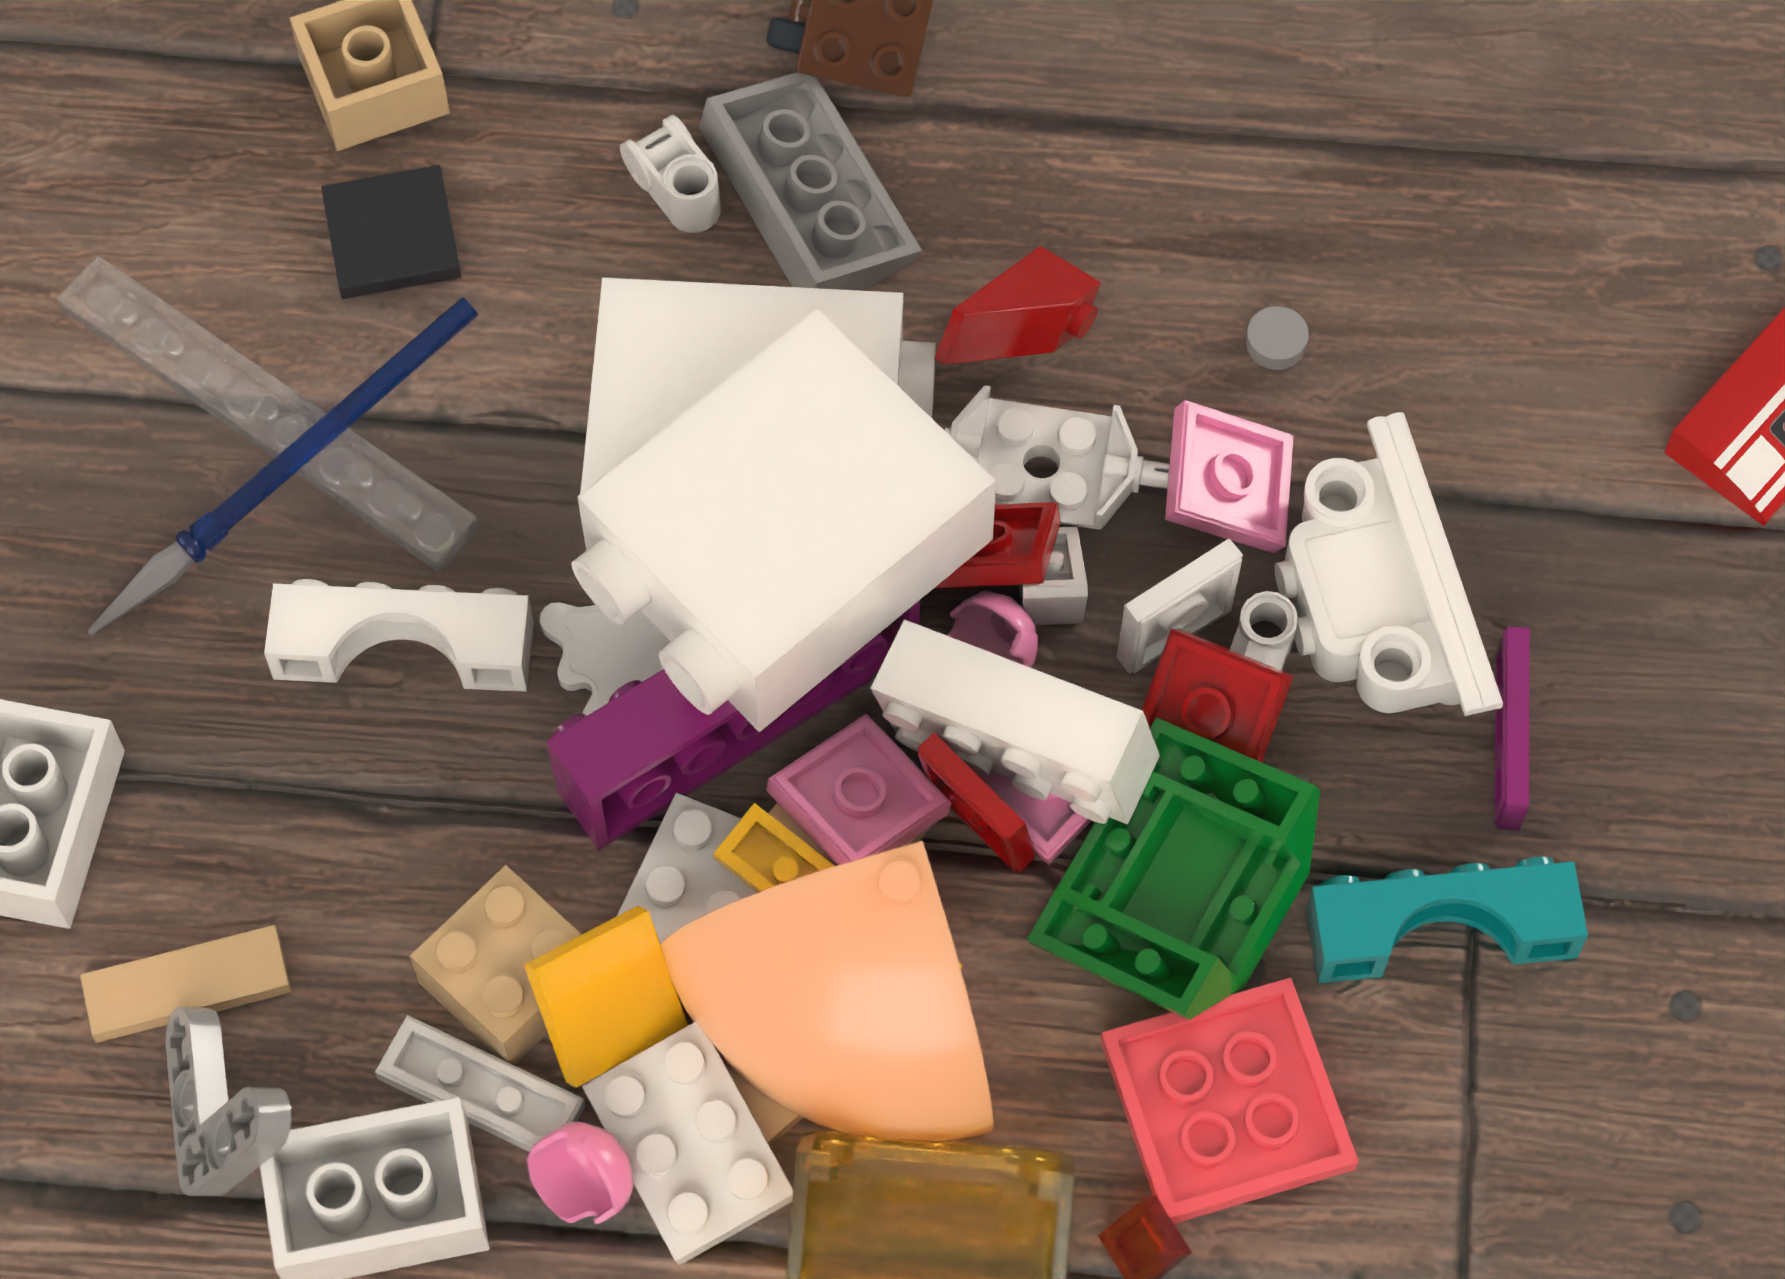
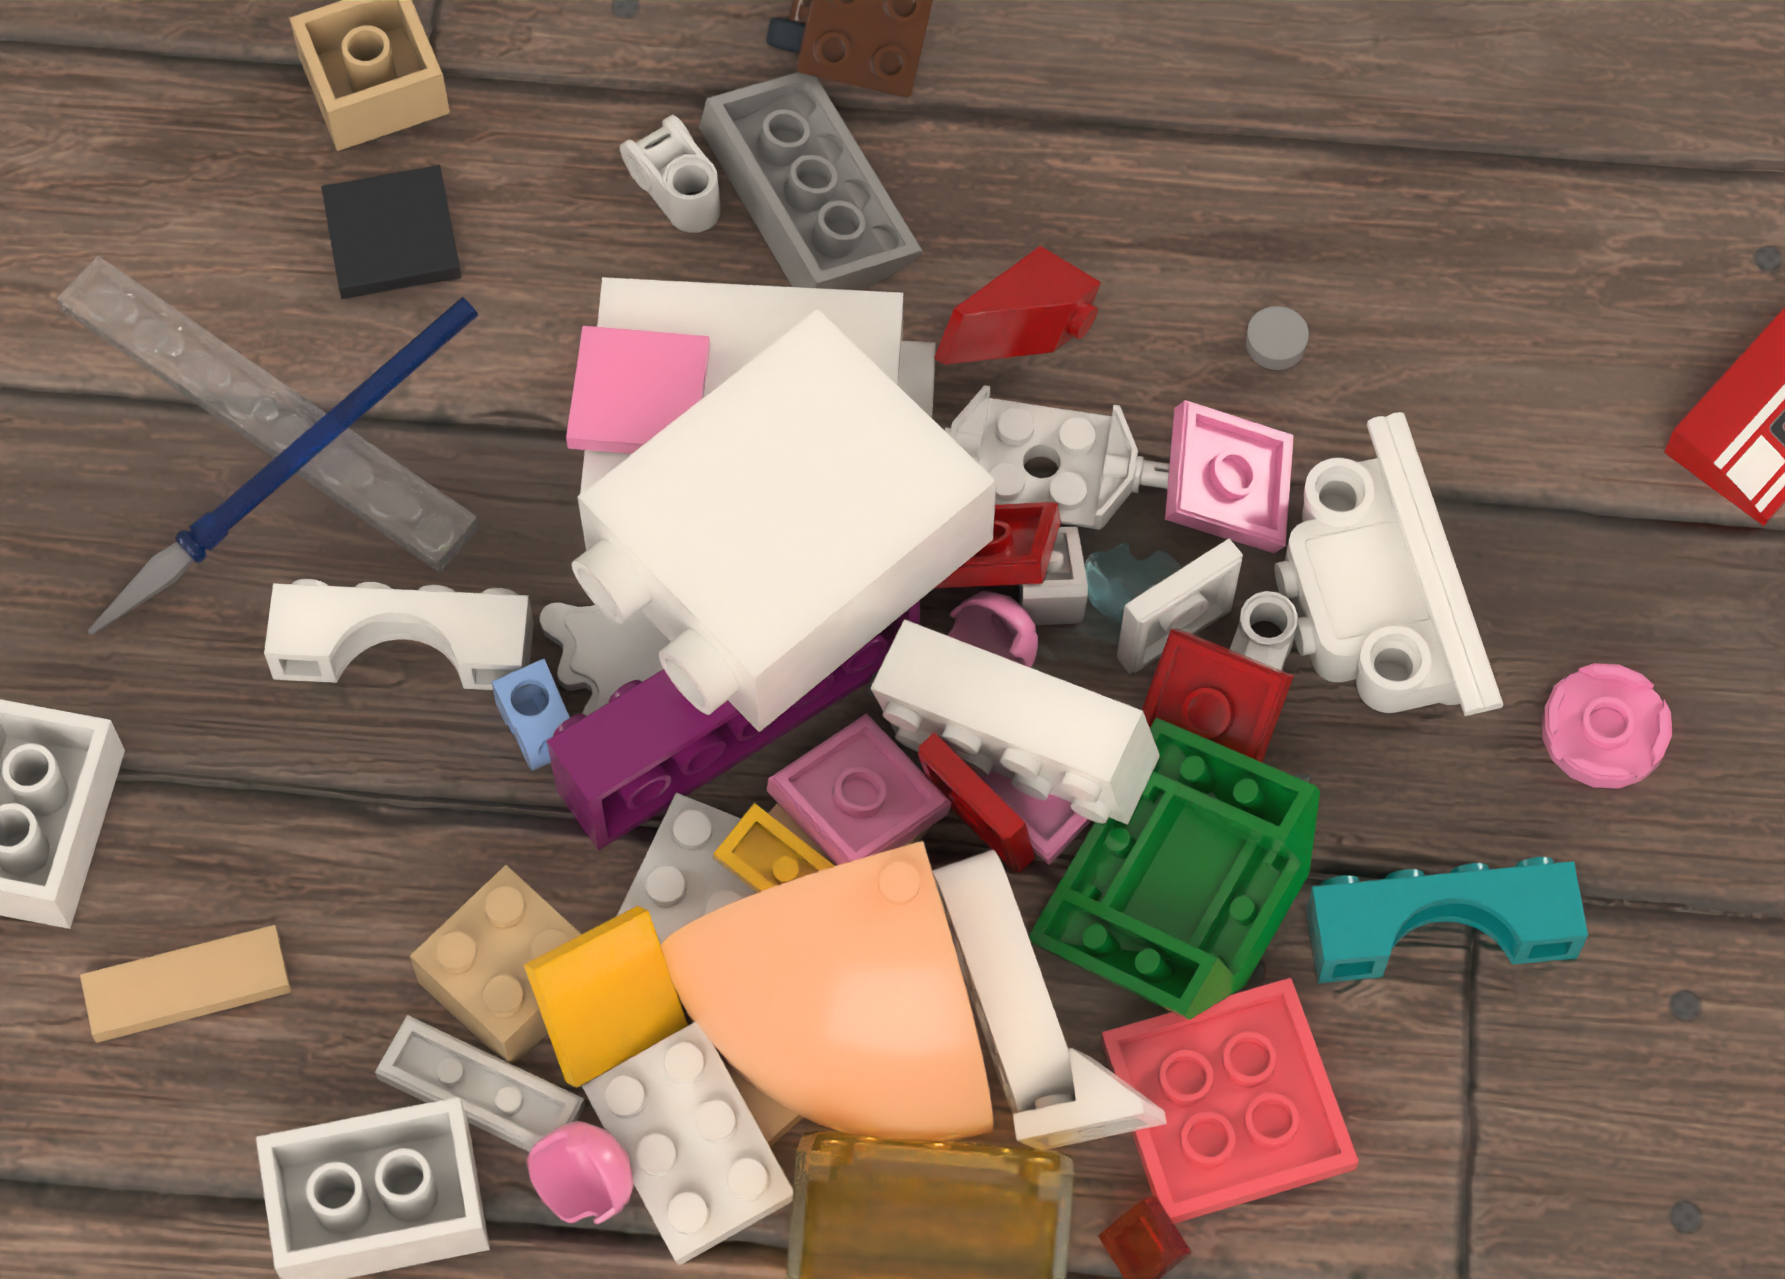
light grey beam [166,1007,291,1196] -> none
magenta tile [1494,626,1530,831] -> none
none -> light blue leg [492,659,570,771]
none -> bright pink tile [566,326,710,454]
none -> white beam [932,850,1076,1114]
none -> white slope [1013,1048,1166,1151]
none -> clear light blue hair [1084,543,1182,623]
none -> bright pink tile [1541,663,1672,789]

